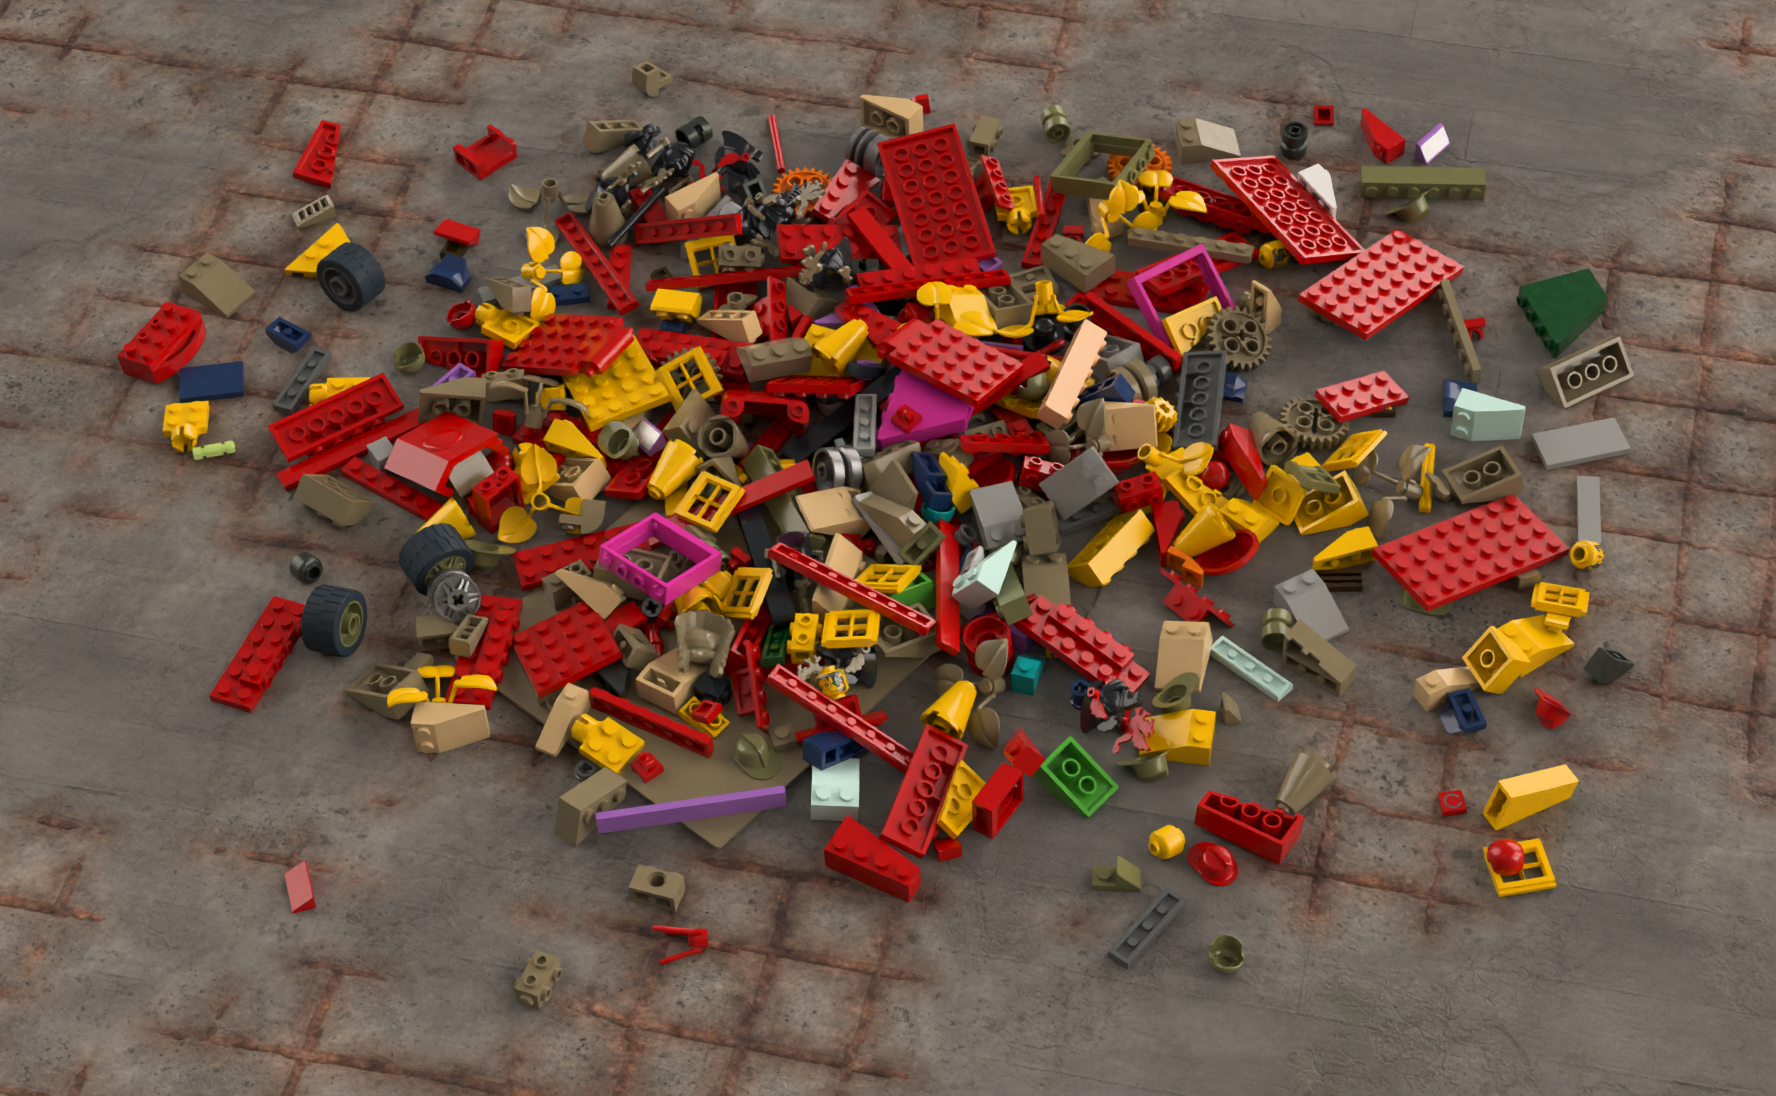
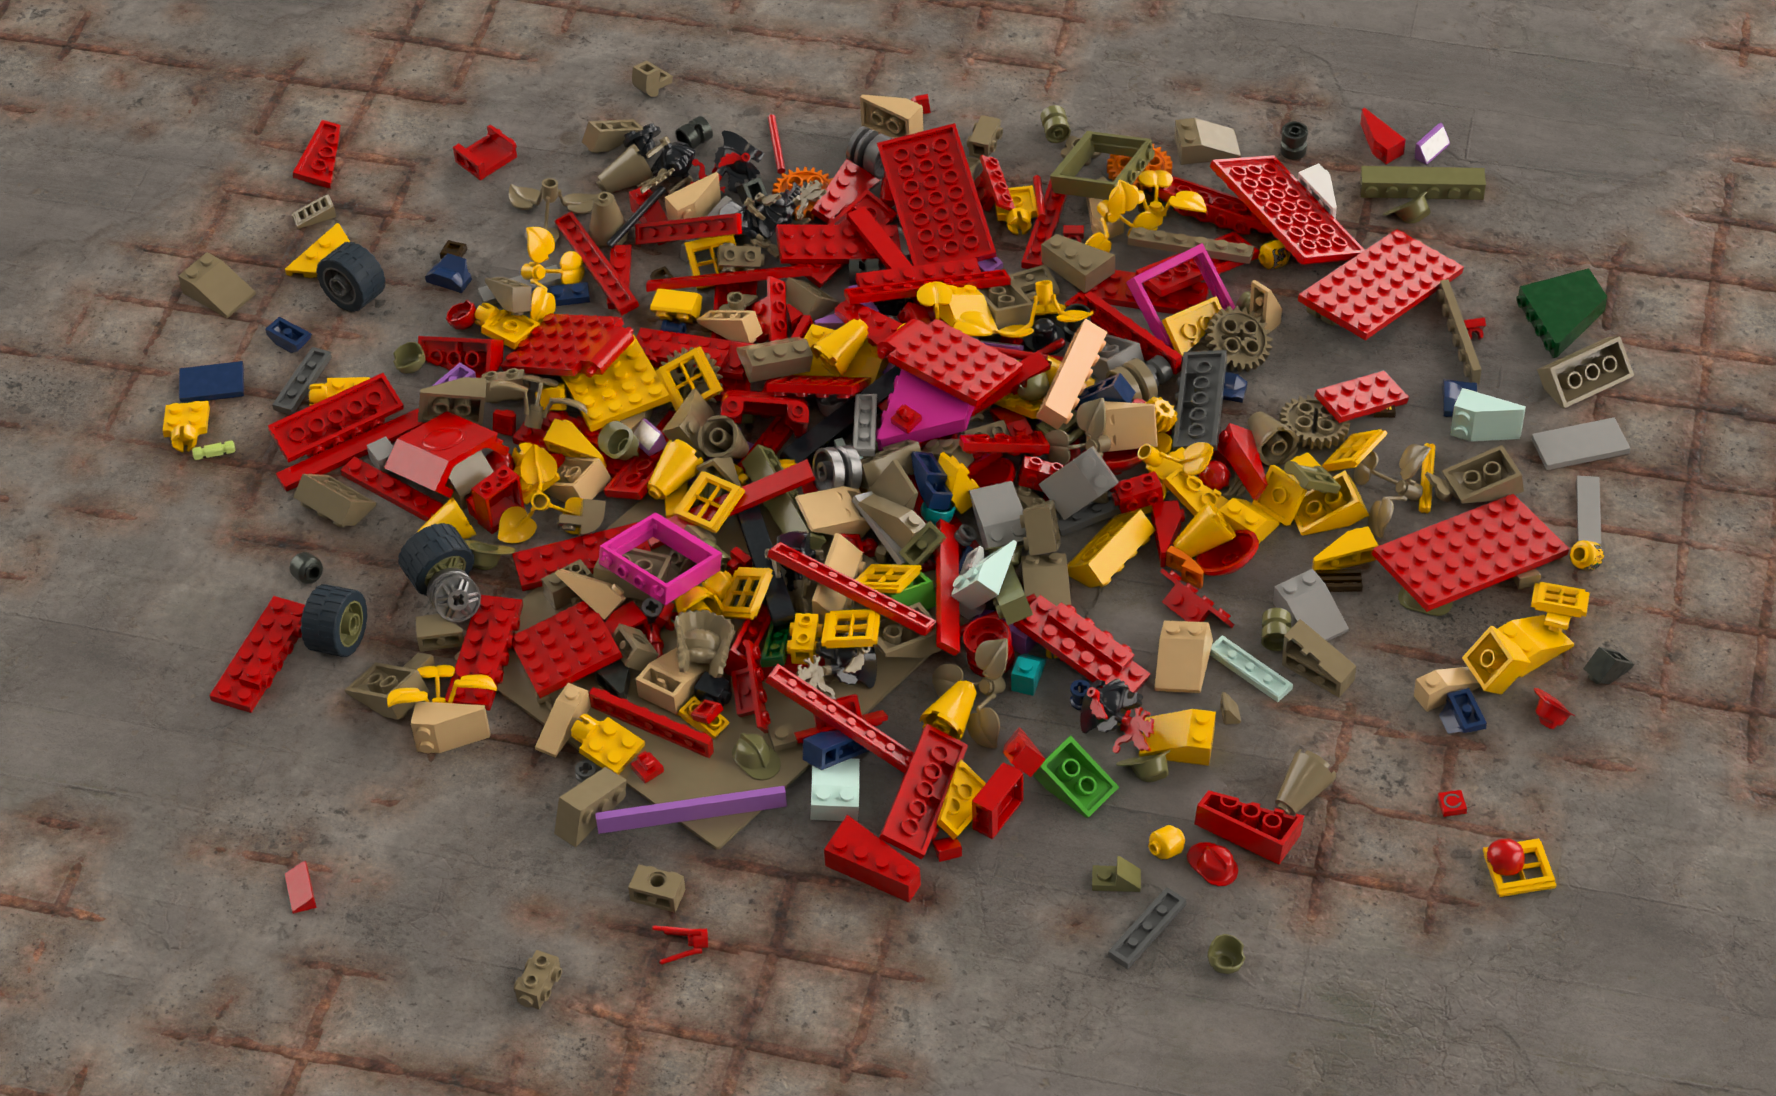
red piece [117,302,206,384] -> none
red slope [433,219,481,246] -> none
dark tan slope [449,614,488,657] -> none
black helmet [585,162,641,216] -> none
black helmet [799,237,854,293] -> none
head [815,665,849,700] -> none
black wheel [847,360,886,380] -> none
olive piece [1152,672,1199,714] -> none
red slope [1313,105,1334,126] -> none
yellow slope [1483,764,1579,830] -> none

